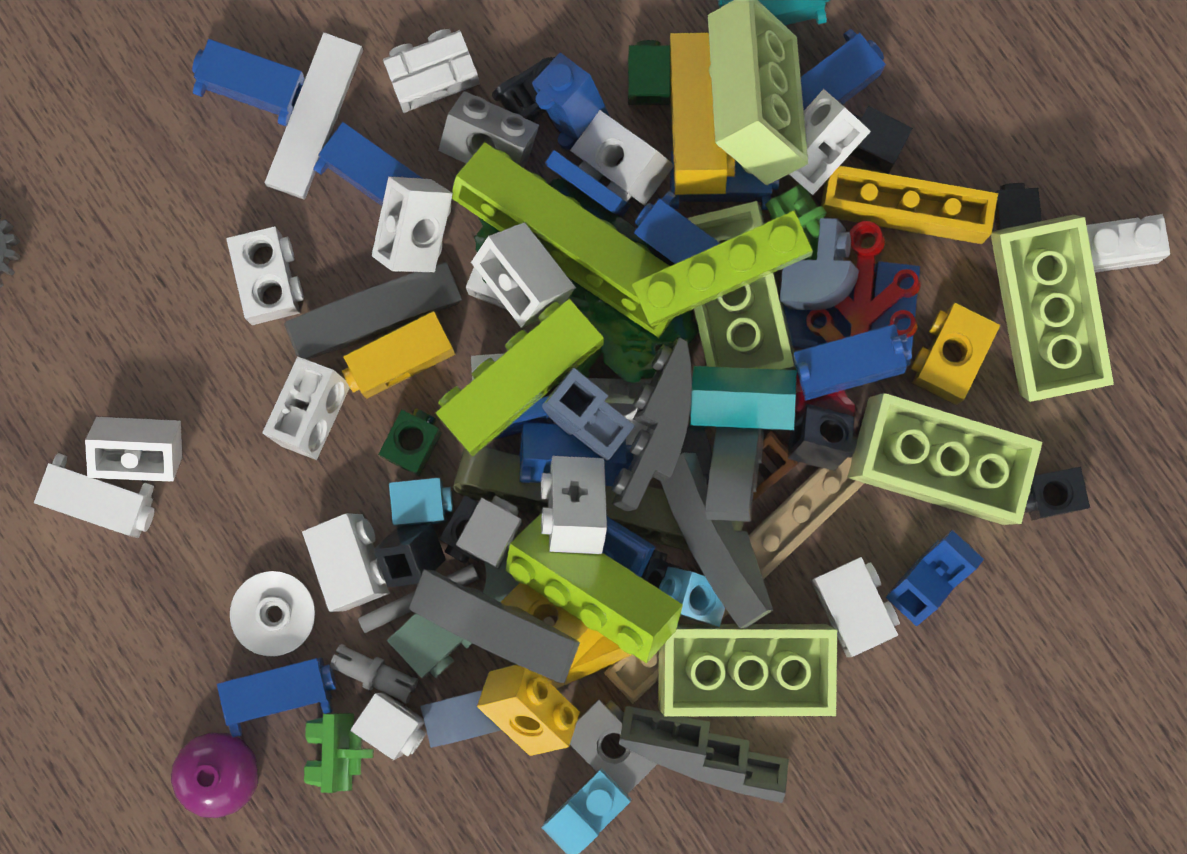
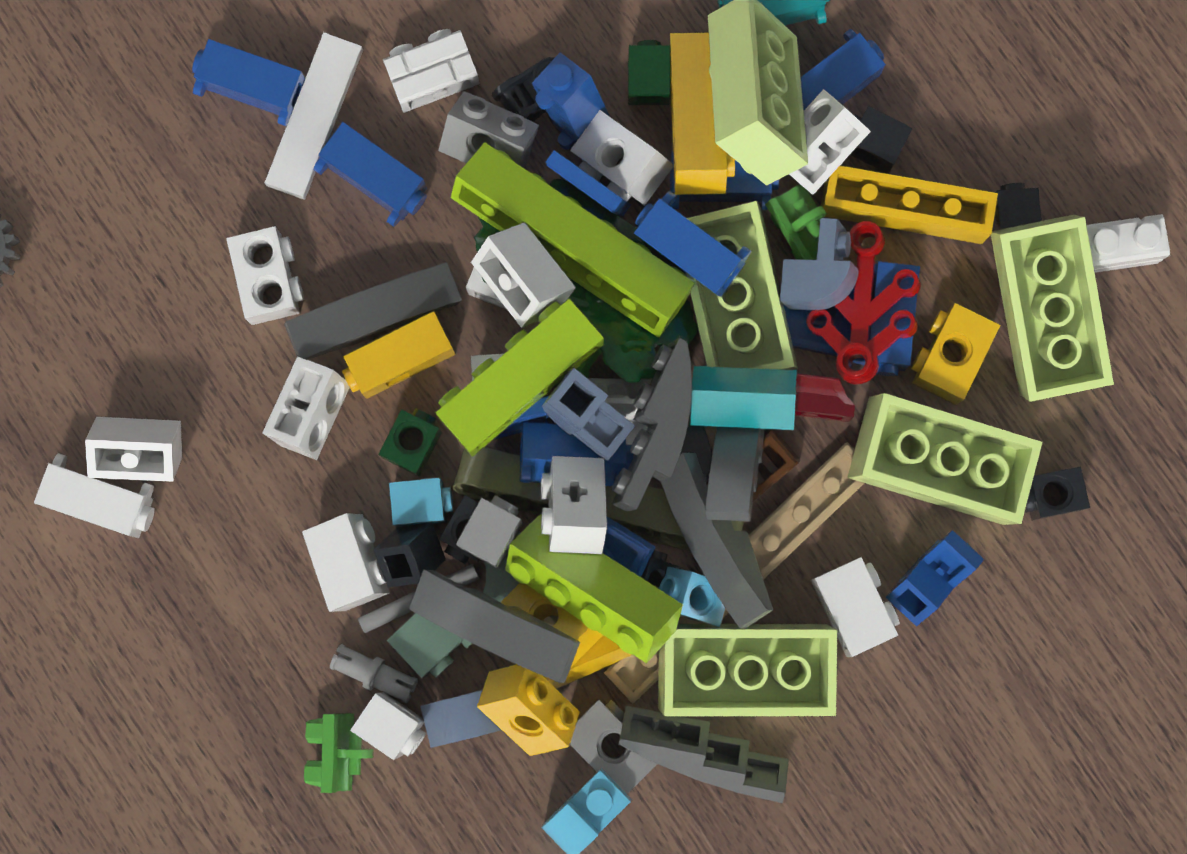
magenta cylinder [171,732,259,818] -> none
blue brick [217,658,336,738] -> none
white dish [230,571,315,656] -> none
white brick [372,177,453,272] -> none
lime brick [632,210,813,327] -> none
black brick [788,404,857,471] -> none
blue brick [794,324,912,401] -> none

